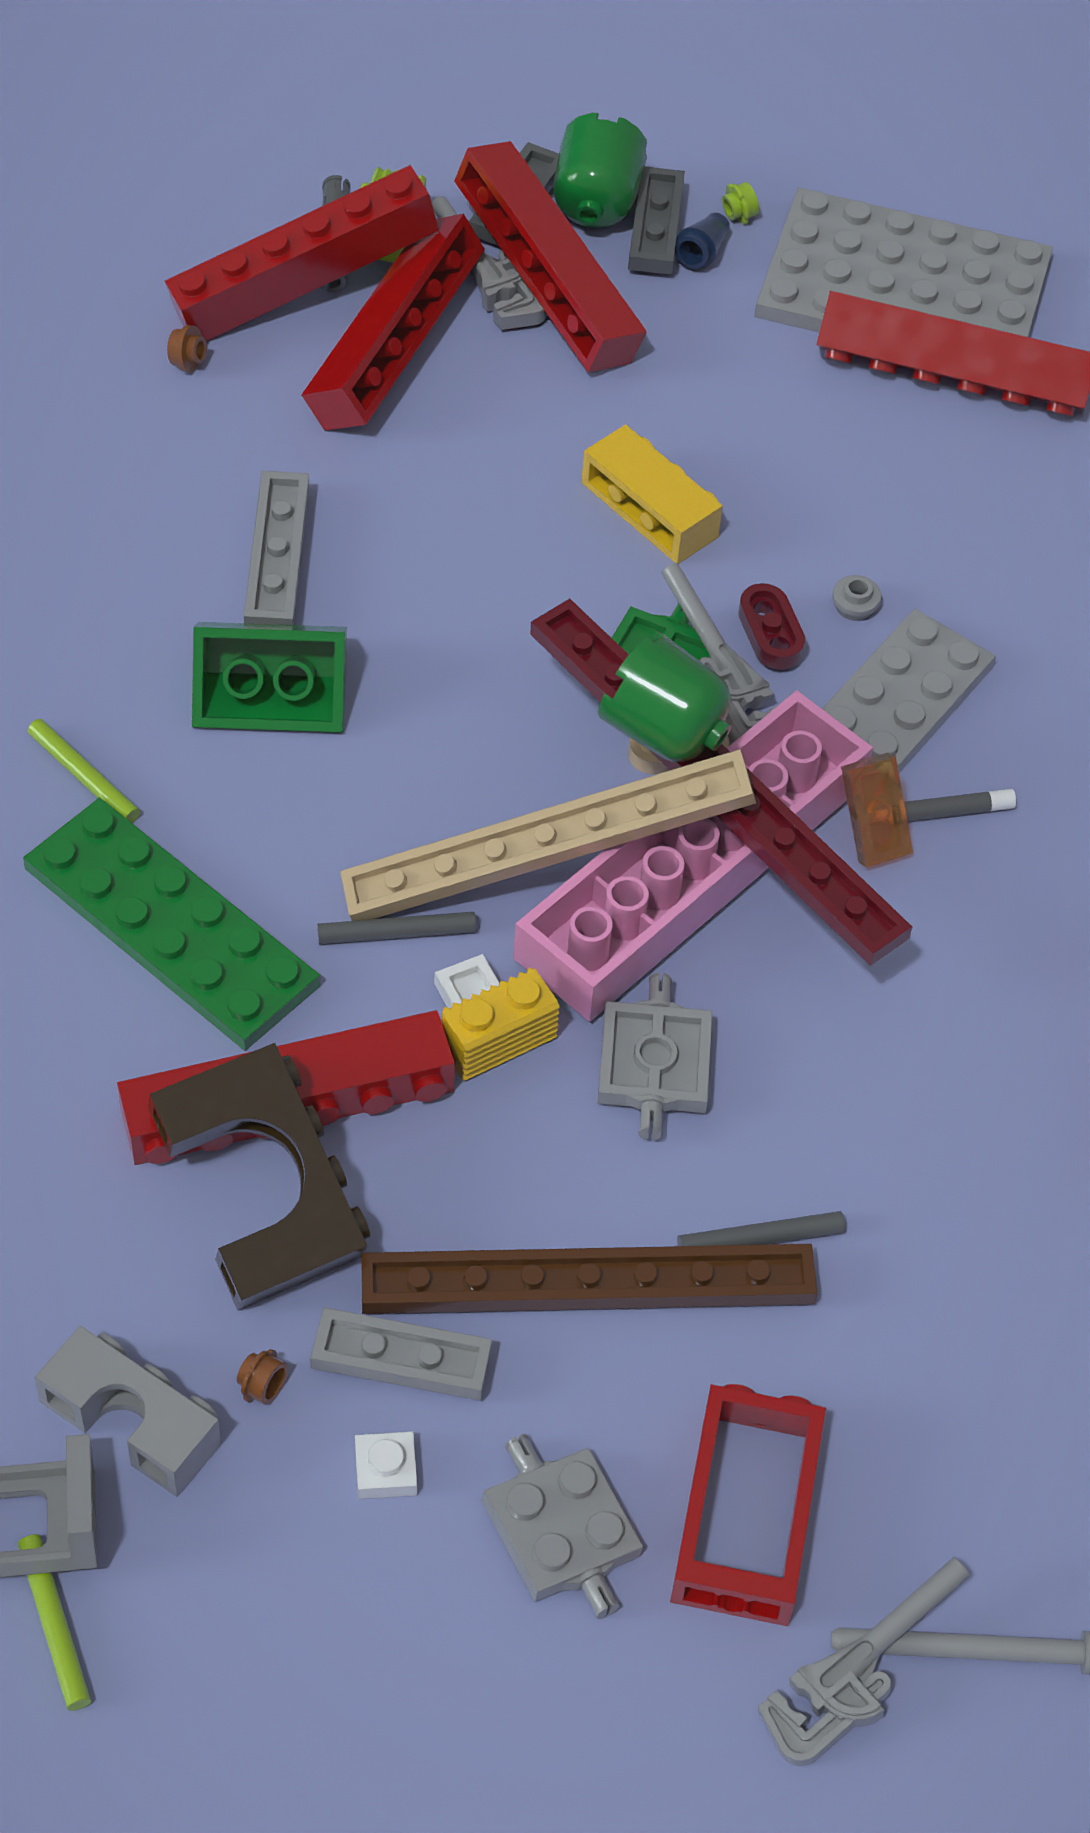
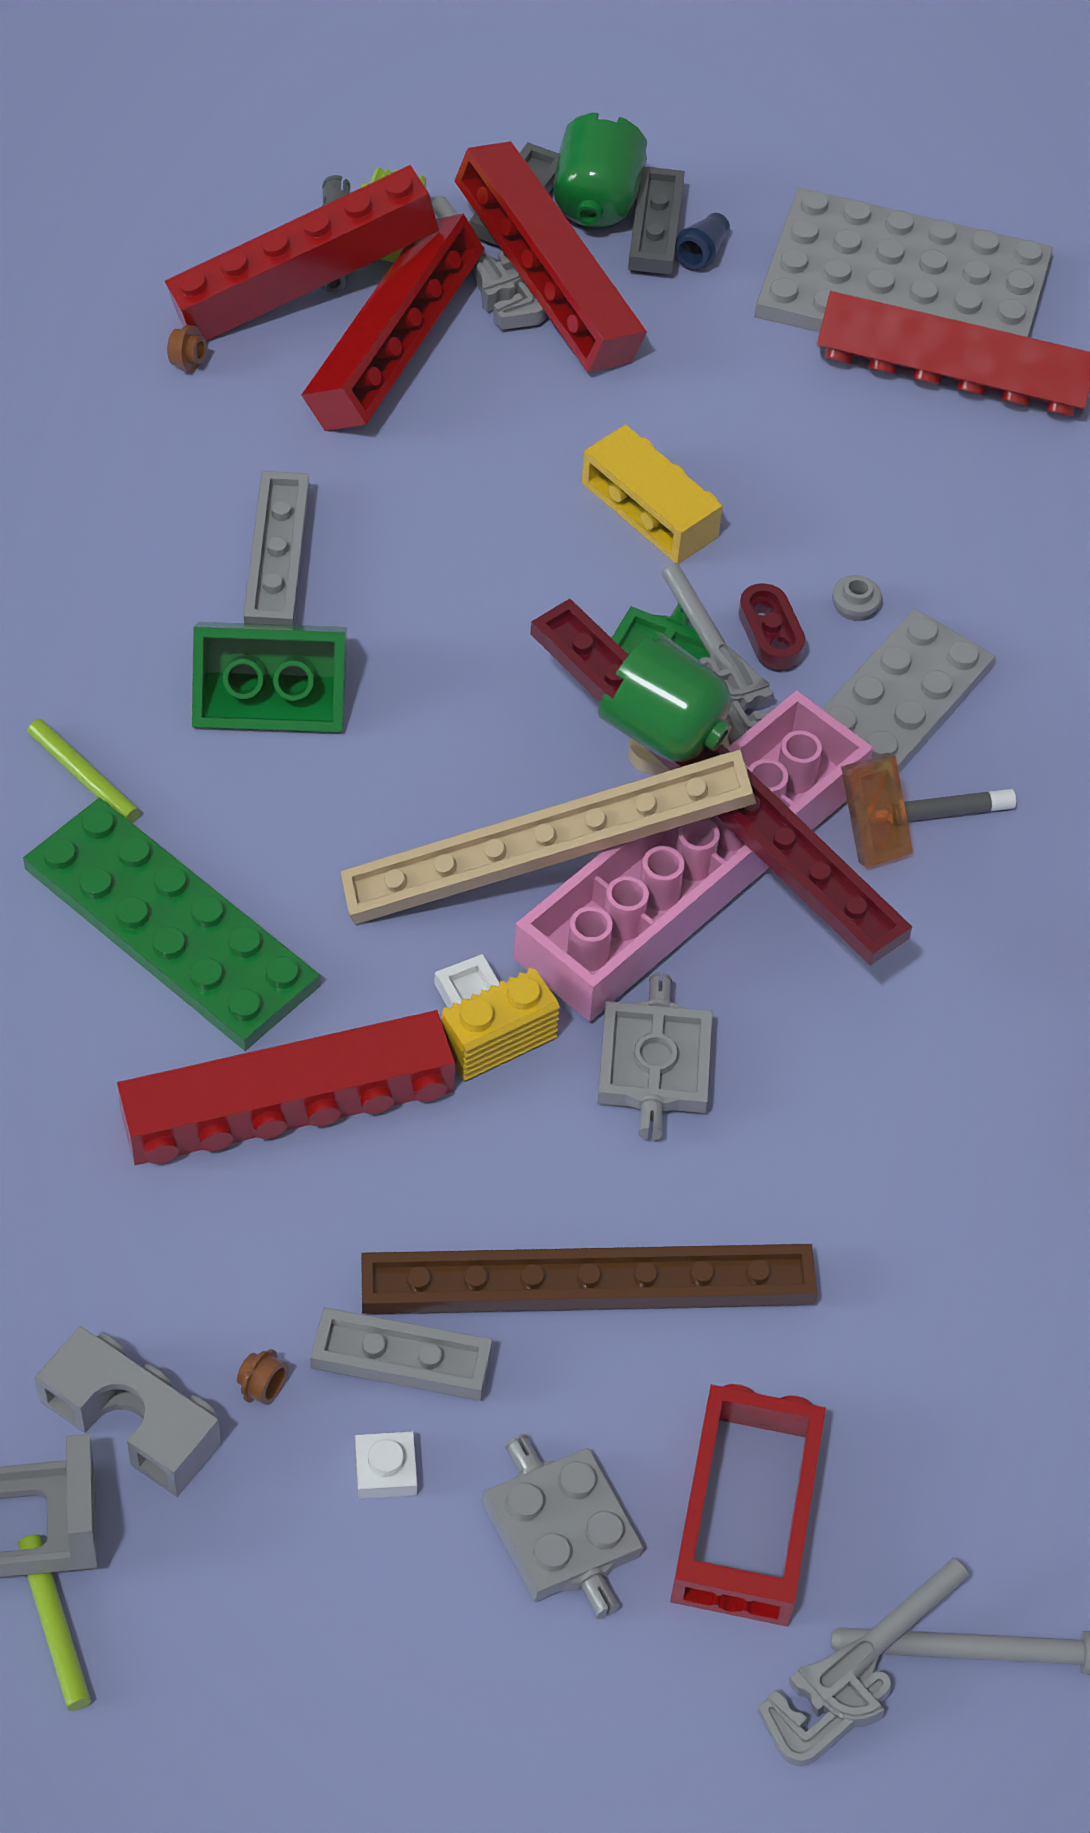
dark brown arch [148,1043,370,1311] -> none
dark grey bar [317,911,476,944] -> none
dark grey bar [677,1211,845,1246] -> none
lime plate [721,182,759,225] -> none

